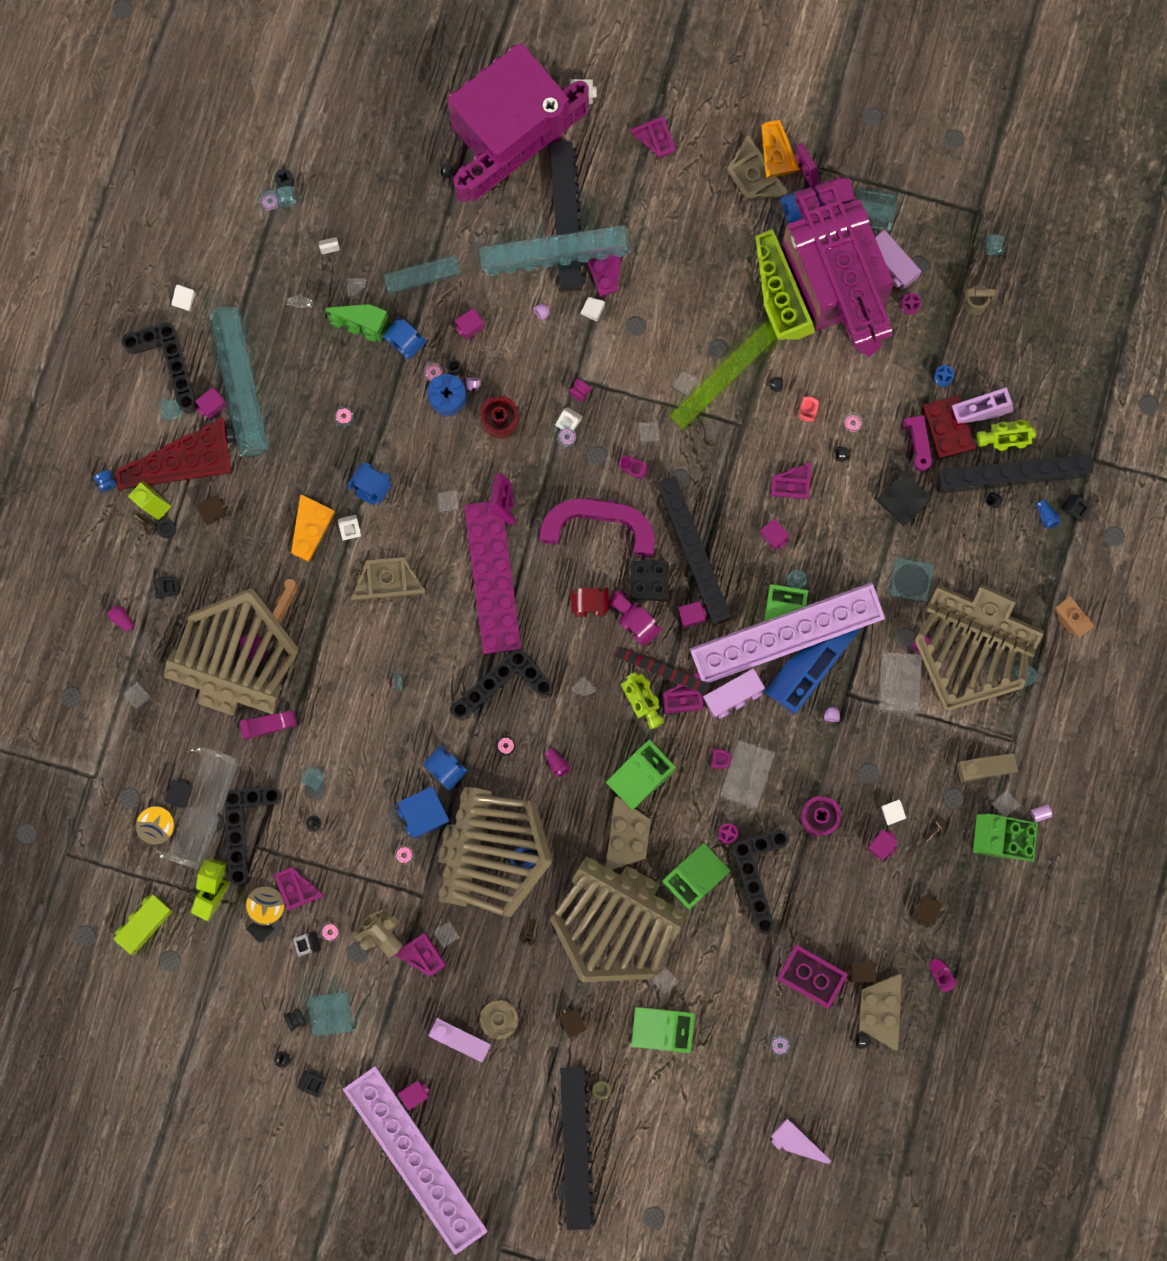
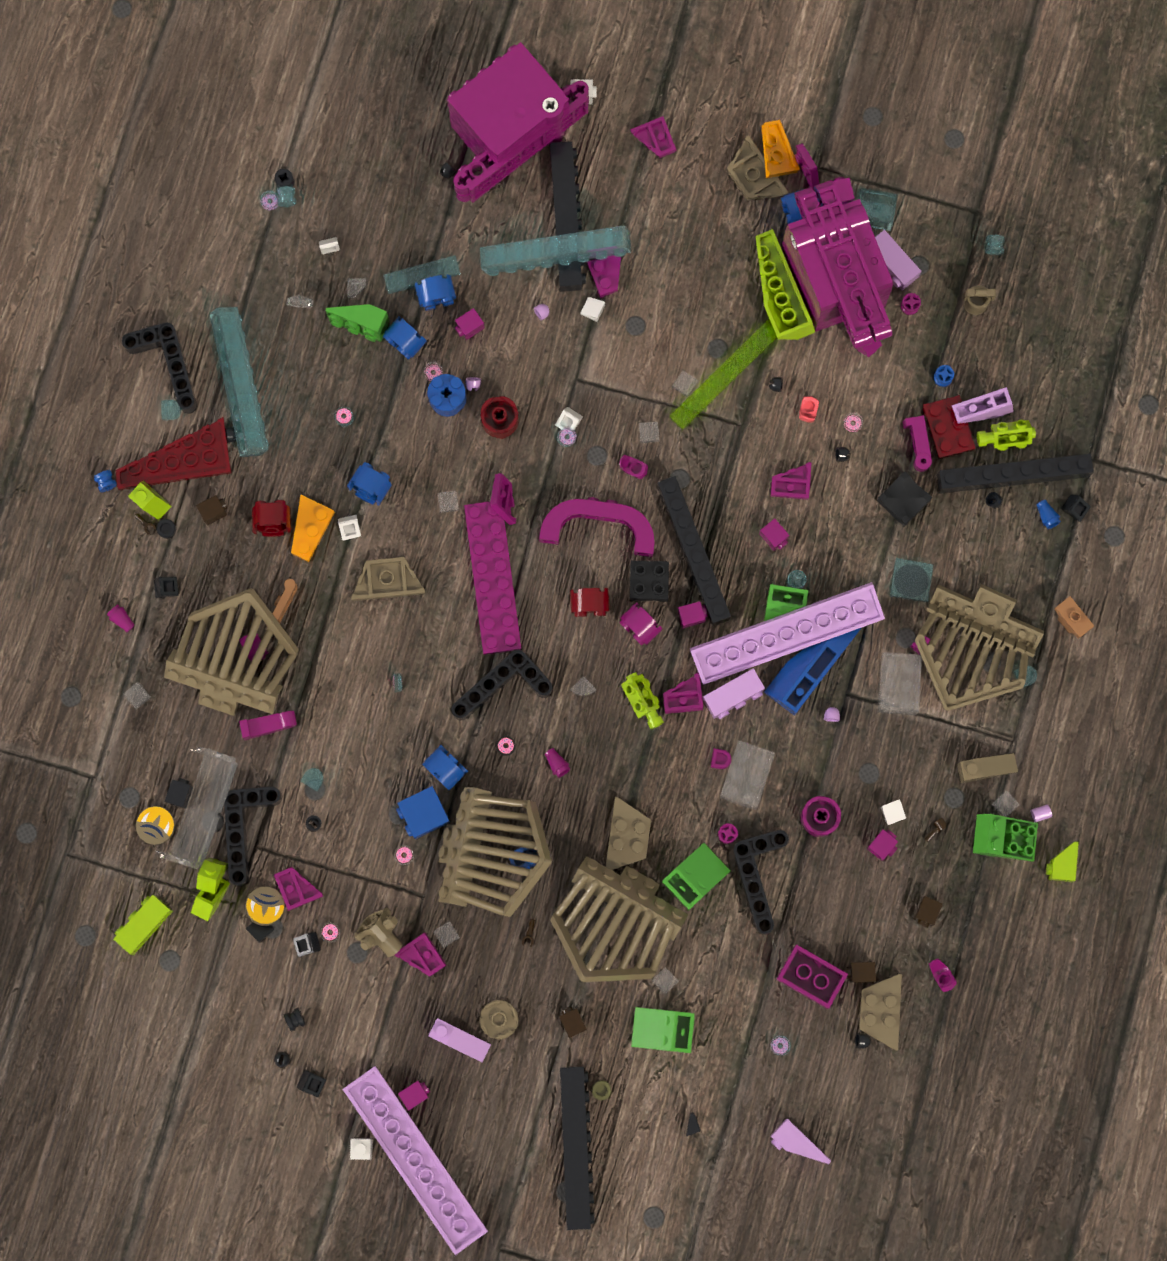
white slope [171,285,196,311] -> none
magenta brick [195,387,227,420] -> none
clear light blue brick [308,992,354,1037] -> none
black hinge [446,359,462,376] -> none
magenta wheel [568,379,592,402] -> none
bright green slope [606,740,676,811] -> none
magenta hair [609,590,632,613] -> none
black sticker [614,646,710,695] -> none
none -> dark red brick [252,500,291,537]
none -> white brick [350,1138,373,1160]
none -> blue brick [414,275,456,311]
none -> black slope [686,1112,700,1137]
none -> lime slope [1046,842,1079,882]

